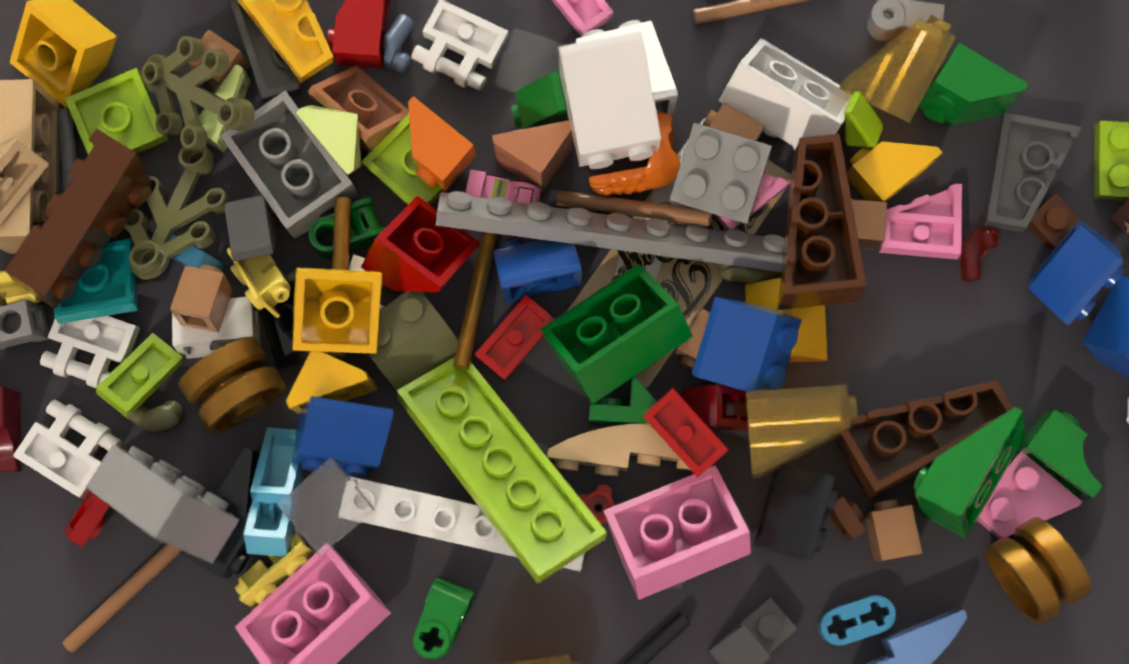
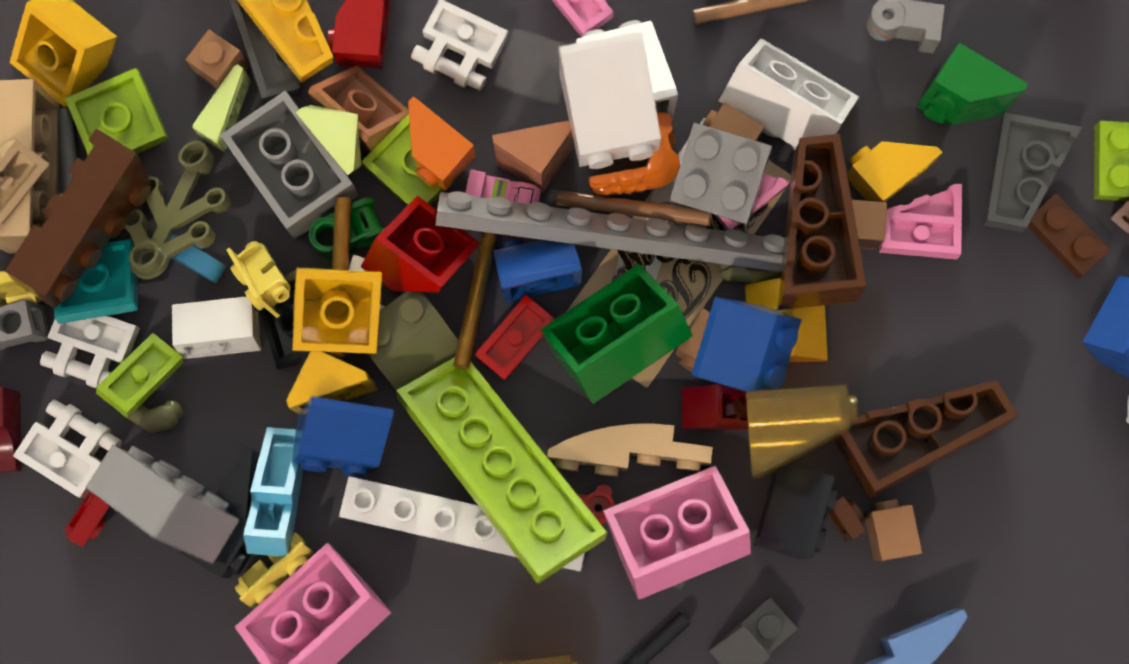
medium nougat bar [62,544,181,653] -> none
olive plant [142,36,255,150] -> none
medium nougat brick [170,265,233,333] -> none
pearl gold wheel [179,337,286,434] -> none
dark grey slope [224,196,278,262] -> none
clear piece [277,457,376,557] -> none
sand blue arm [383,14,414,73] -> none
green piece [413,576,475,659] -> none
green slope [511,71,569,129] -> none
green slope [588,376,657,426] -> none
red plate [643,388,729,478] -> none
dark azure beam [817,595,896,646] -> none
clear yellow slope [839,14,956,123] -> none
lime slope [844,91,883,147] -> none
green slope [913,407,1025,539] -> none
clear red arm [960,227,1000,282] -> none
bright pink wing [977,451,1082,539] -> none
pearl gold wheel [985,517,1092,625] -> none
green arch [1017,409,1103,500] -> none
blue slope [1028,219,1124,326] -> none

